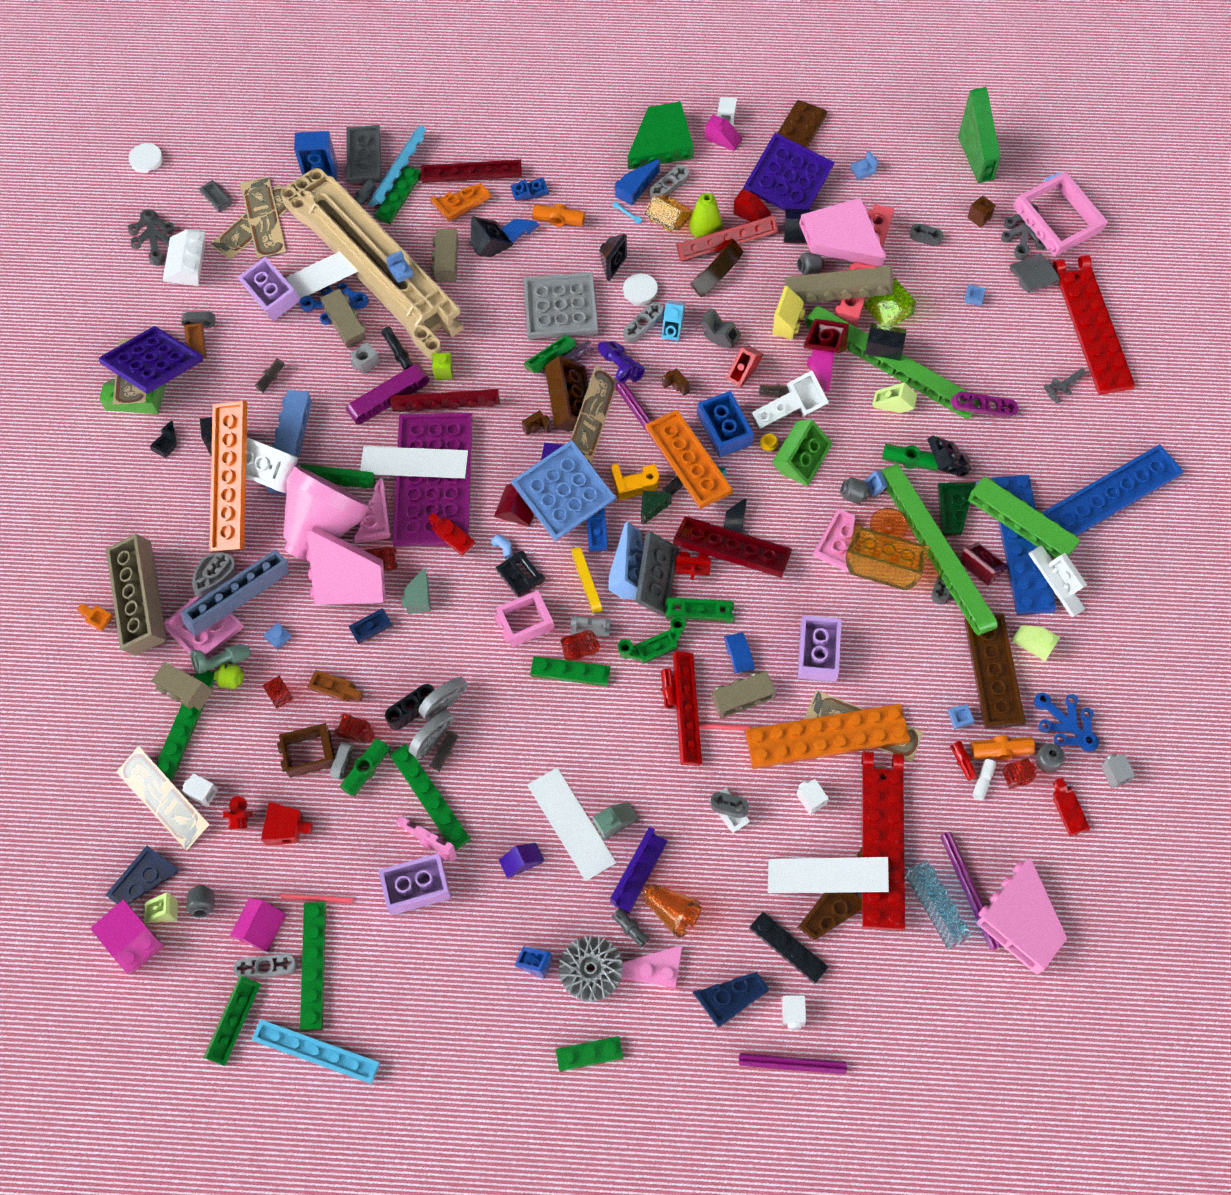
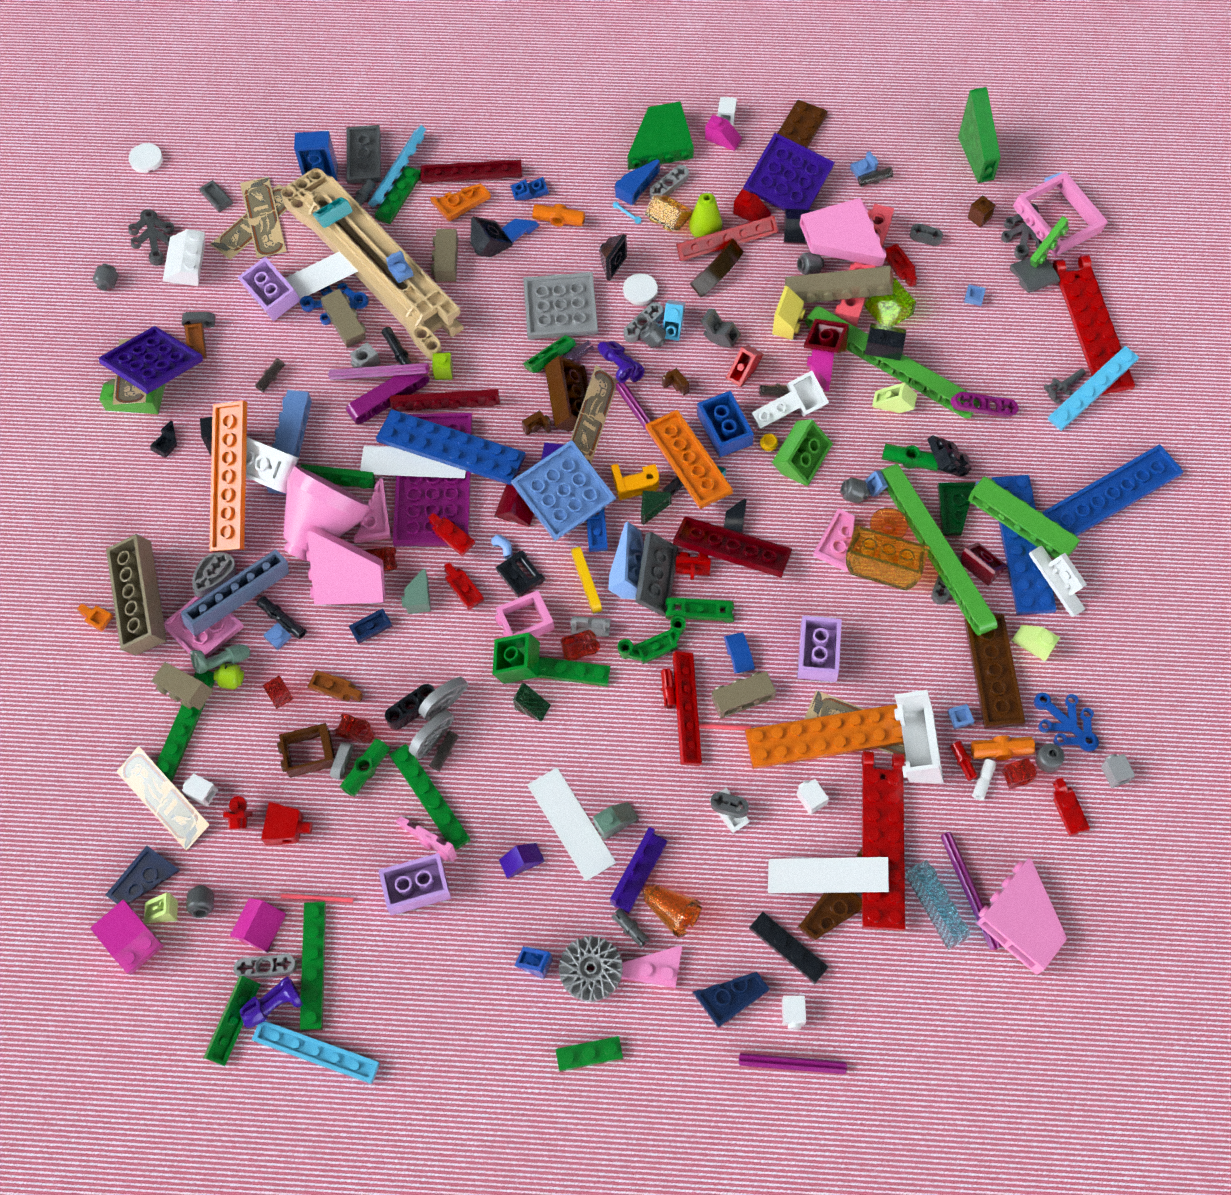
none -> dark grey head [92,264,119,291]
none -> dark purple piece [240,976,304,1028]
none -> black pin [256,596,307,639]
none -> teal slope [312,197,353,228]
none -> magenta axle [328,363,430,380]
none -> blue plate [376,409,526,486]
none -> red hinge [443,562,484,610]
none -> green brick [492,632,540,684]
none -> clear green slope [513,683,551,722]
none -> dark grey head [640,321,666,348]
none -> clear smoke pin [858,167,893,187]
none -> red hinge [885,243,918,287]
none -> white windscreen [894,690,944,784]
none -> bright green plate [1030,216,1069,268]
none -> medium azure plate [1048,346,1139,431]

